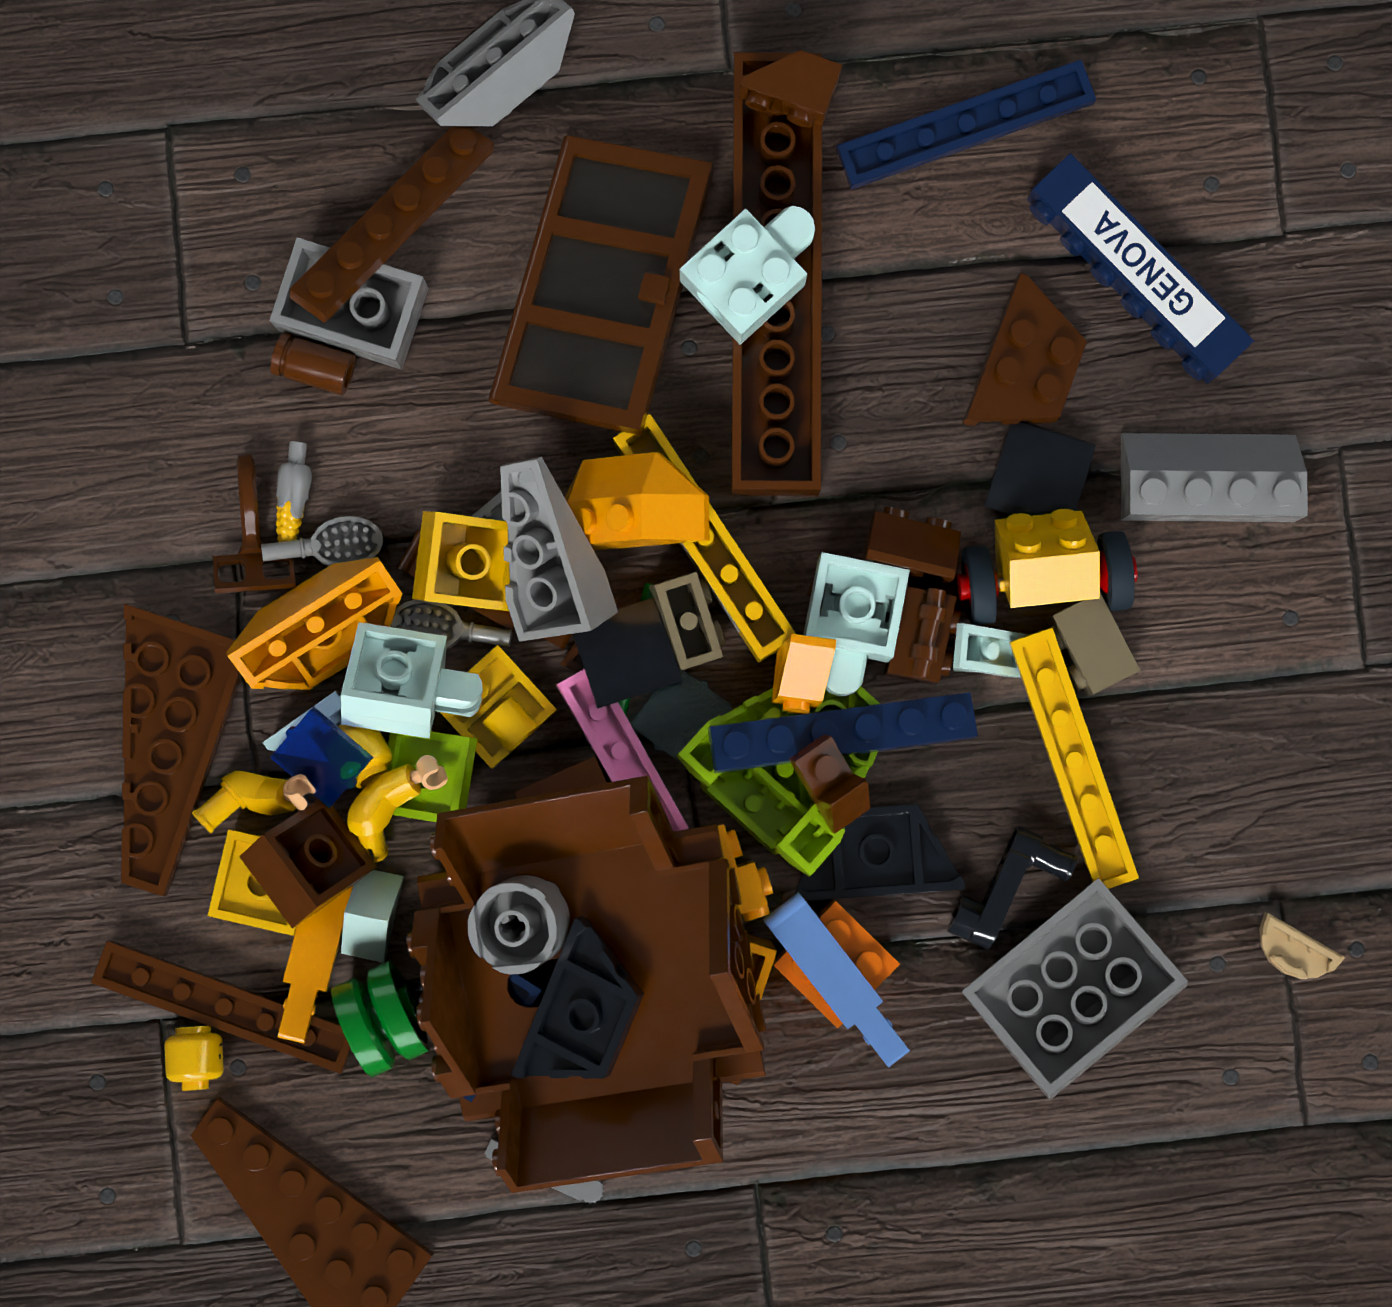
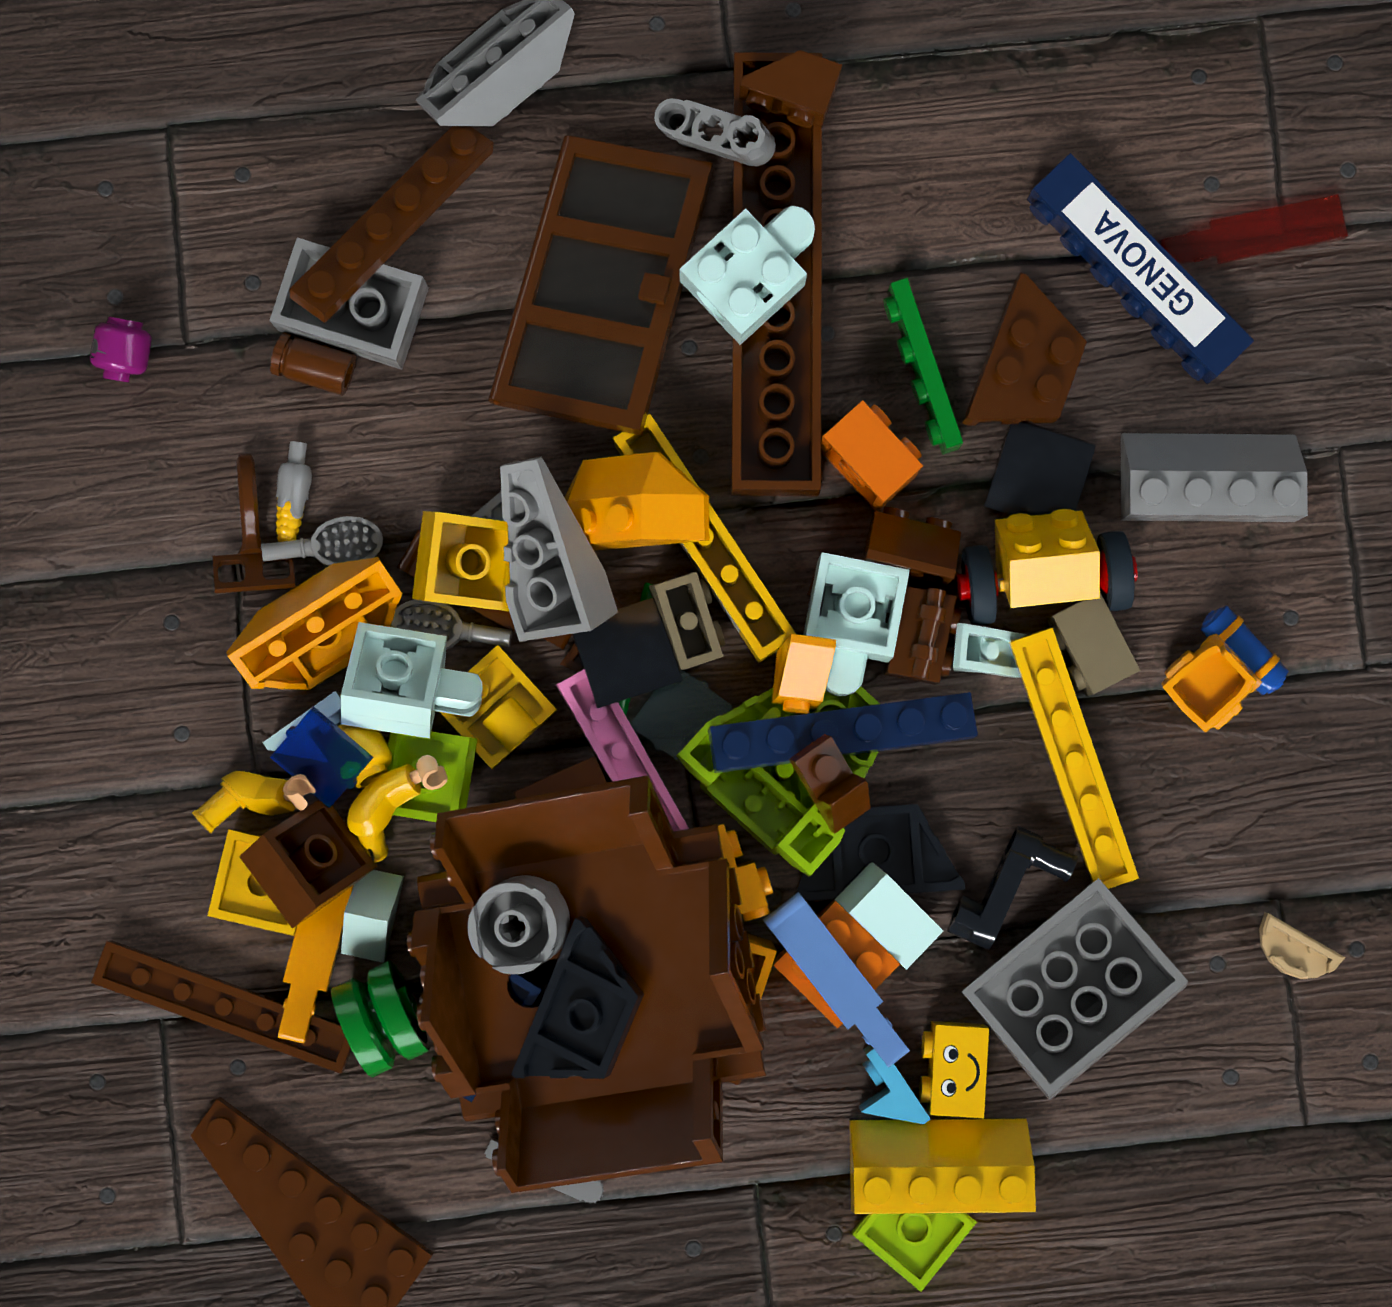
reddish brown wing [121,604,242,896] -> none
yellow head [165,1026,224,1091] -> none
dark blue plate [836,59,1096,190] -> none
none -> magenta head [90,317,152,383]
none -> light grey beam [654,98,776,166]
none -> orange brick [821,400,923,511]
none -> light aqua panel [835,862,943,970]
none -> yellow slope [849,1118,1036,1214]
none -> lime tile [851,1213,977,1292]
none -> medium azure slope [859,1044,931,1124]
none -> green plate [883,278,963,455]
none -> yellow brick [919,1021,989,1119]
none -> clear red piece [1160,194,1348,264]
none -> light orange piece [1161,606,1289,732]

